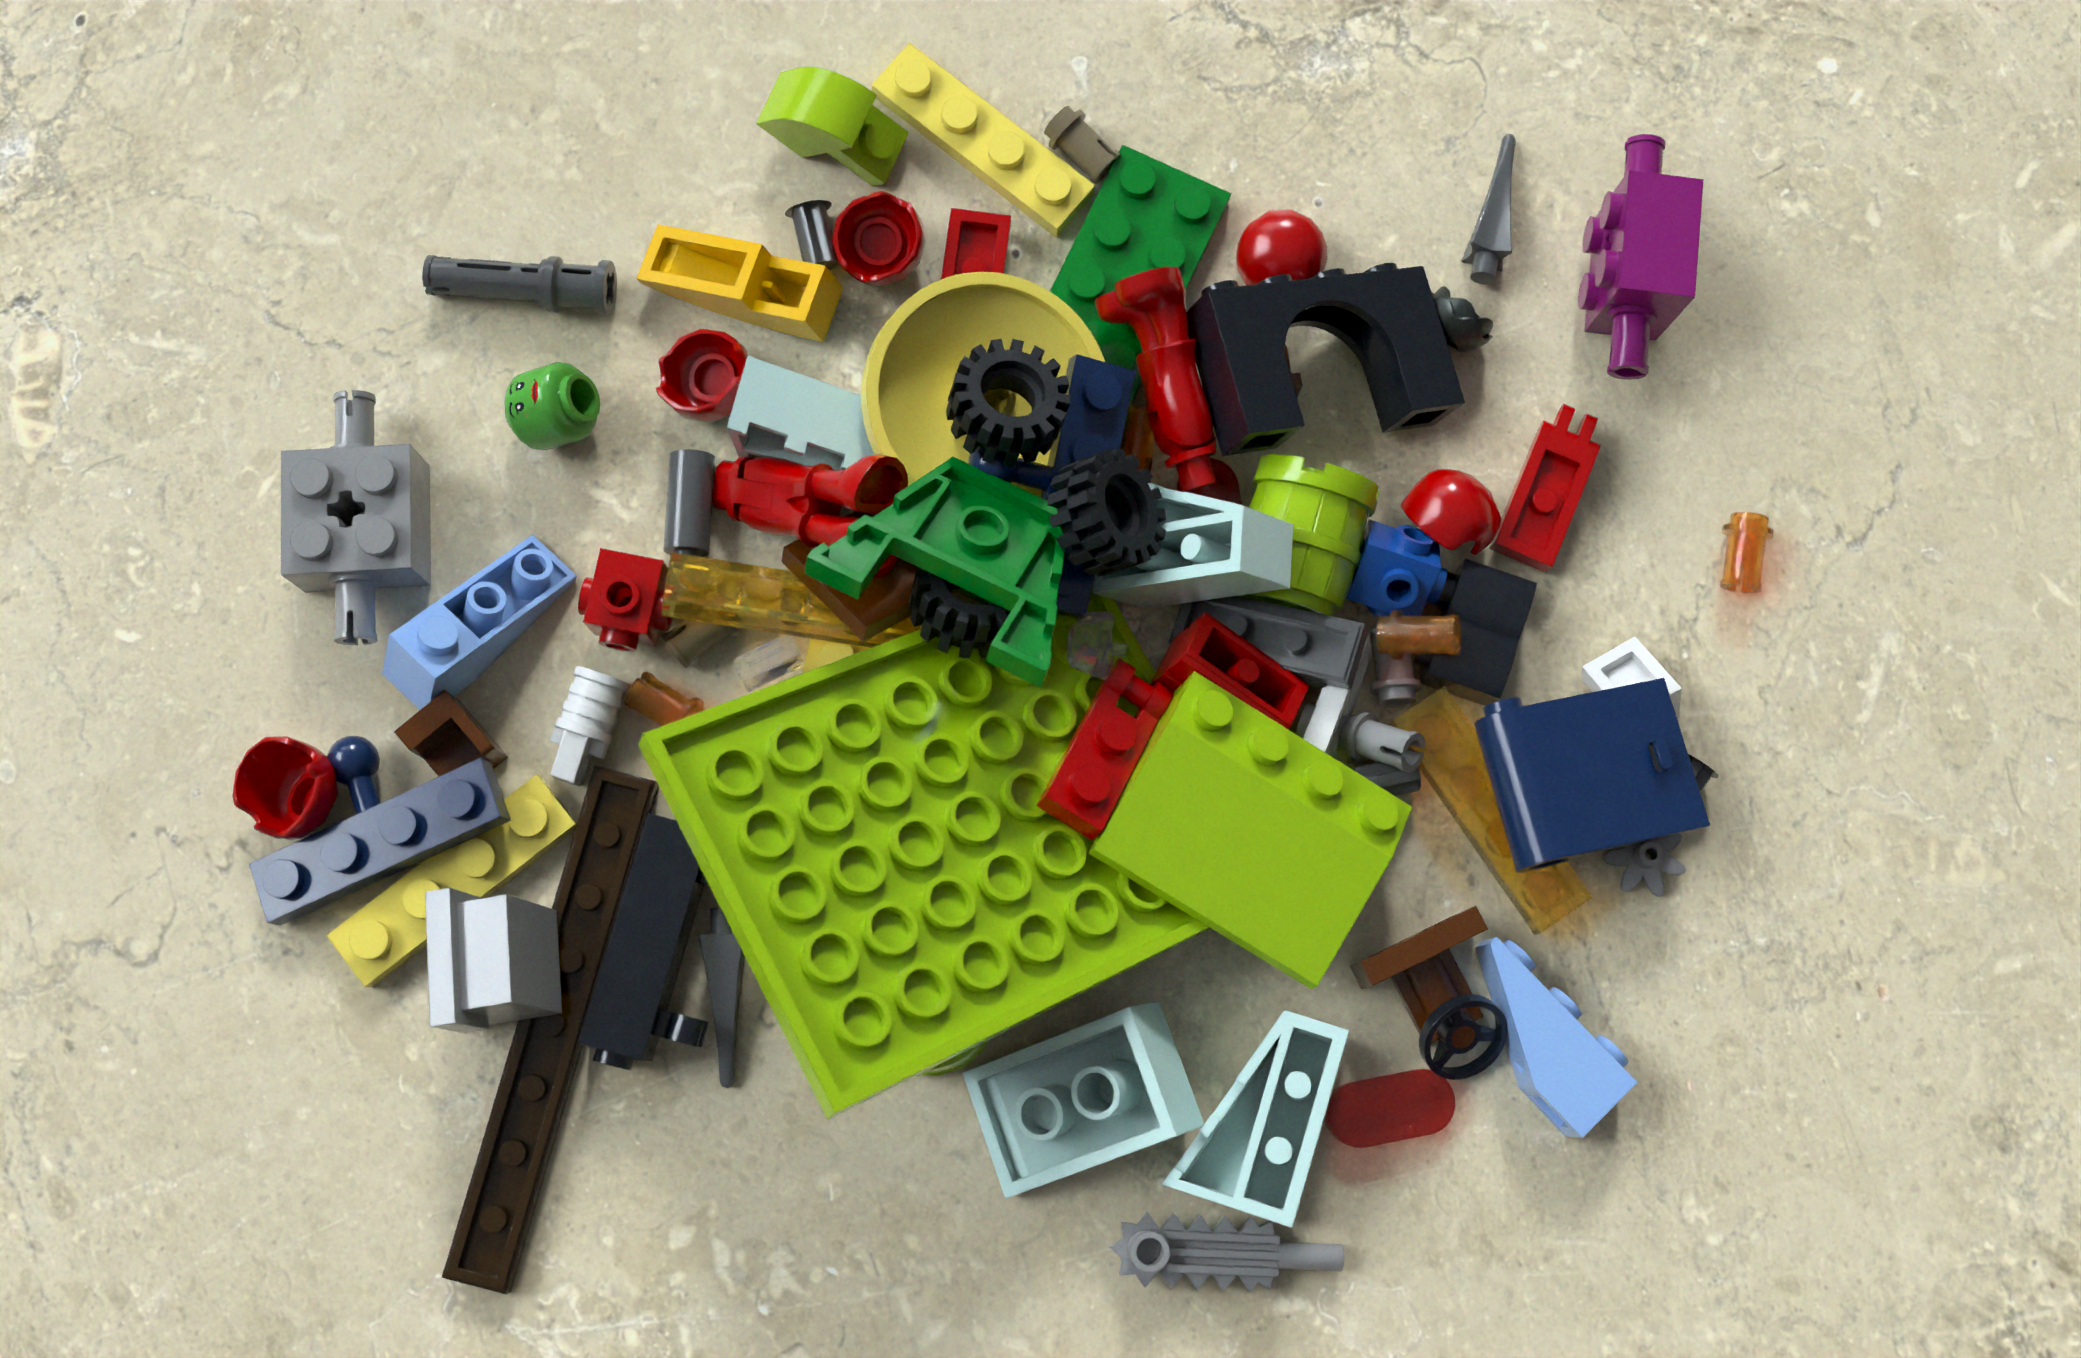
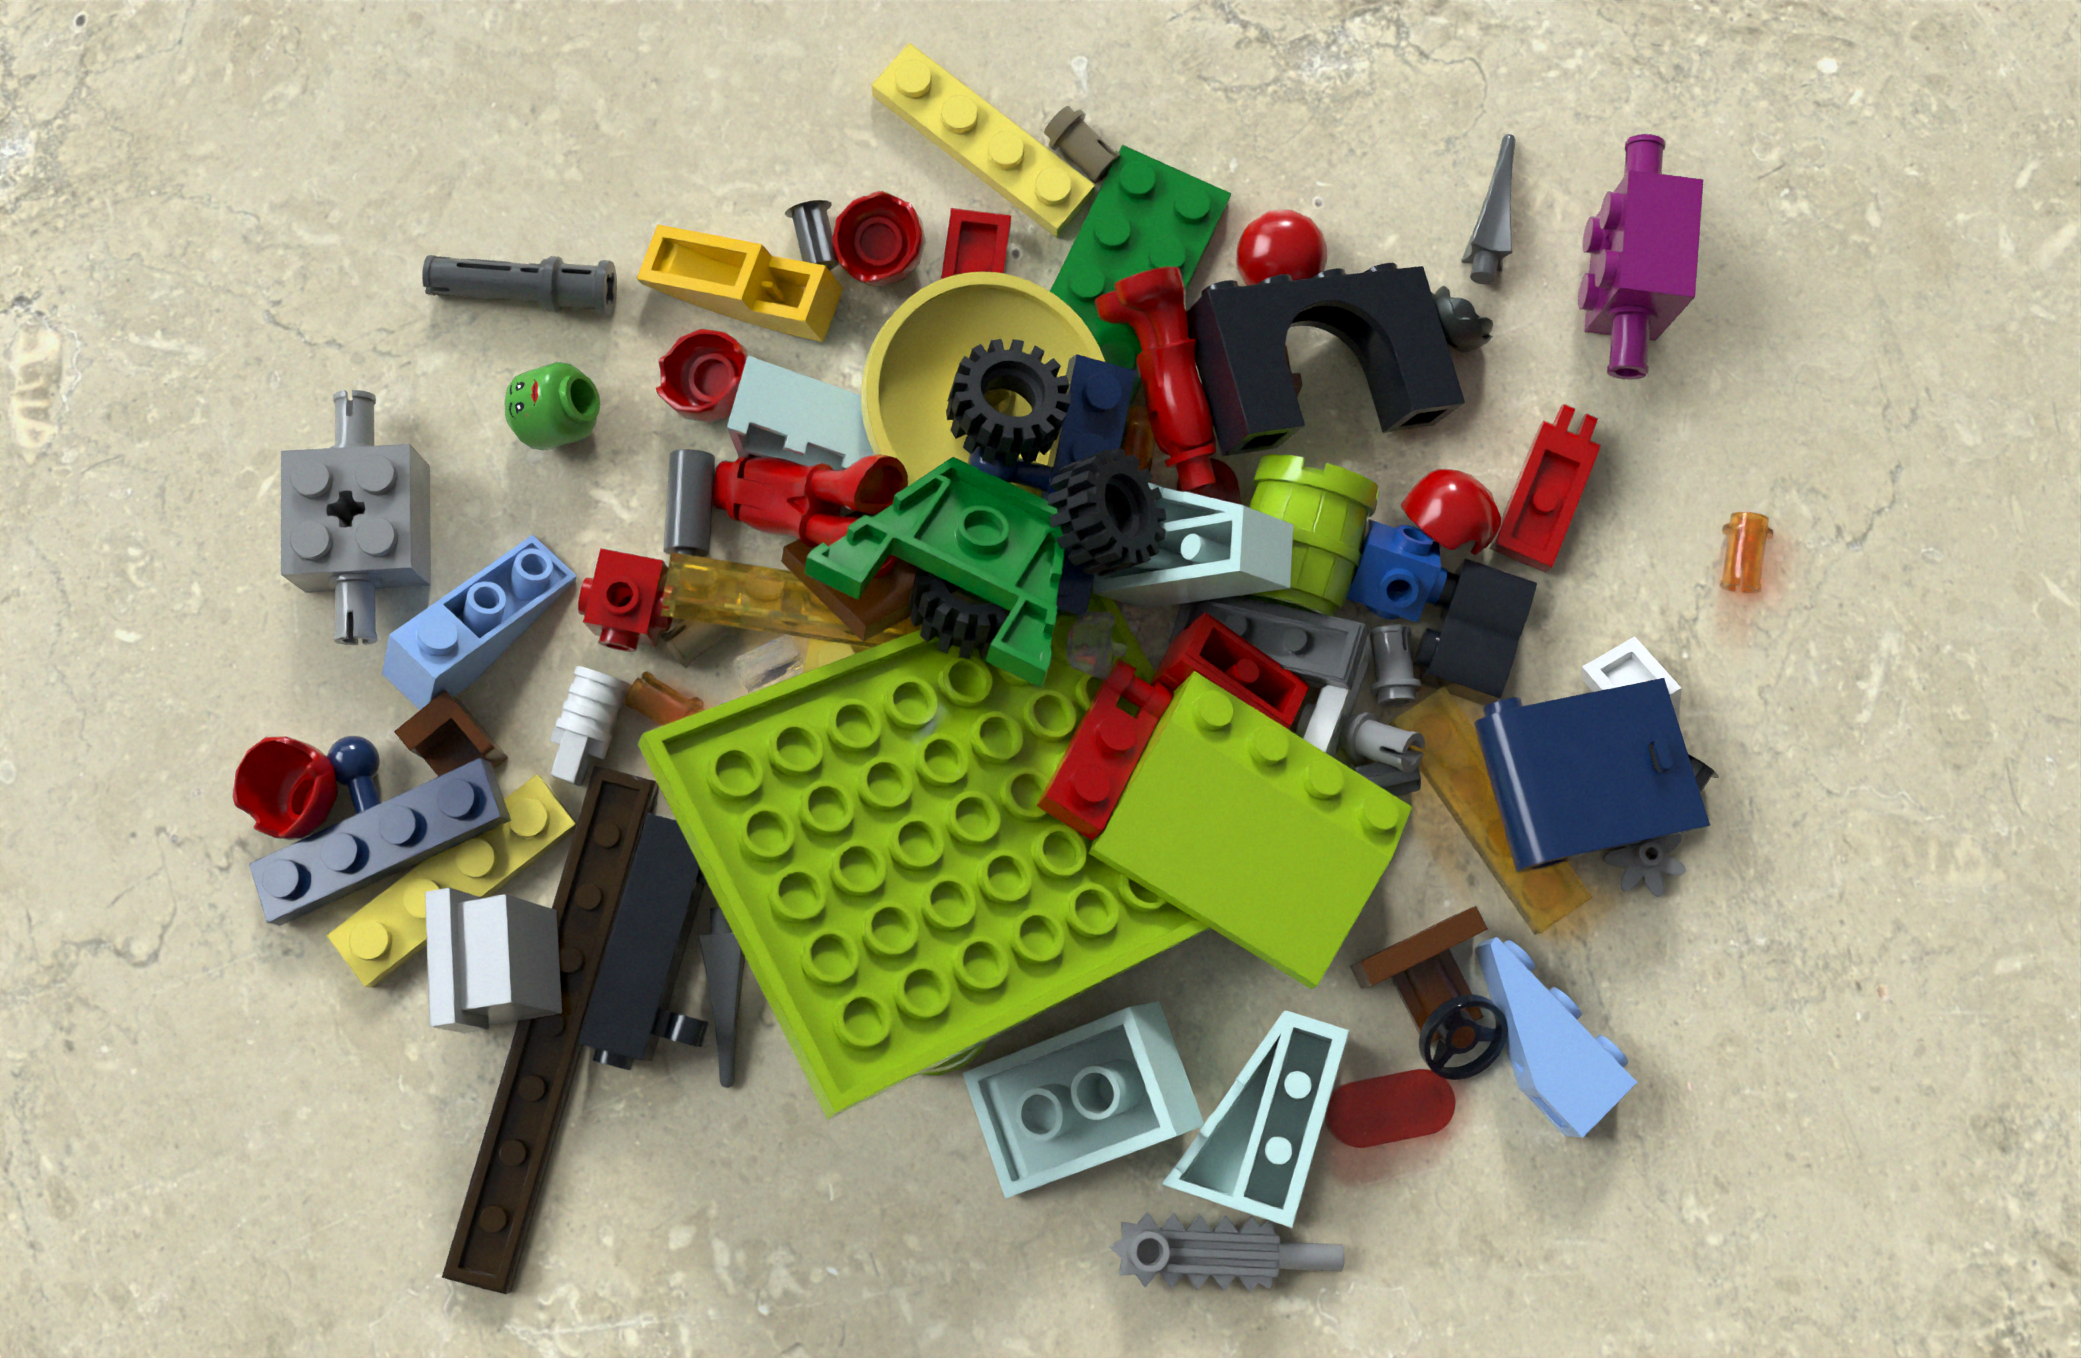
lime brick [756,66,909,186] -> none
clear orange pin [1376,610,1461,661] -> none

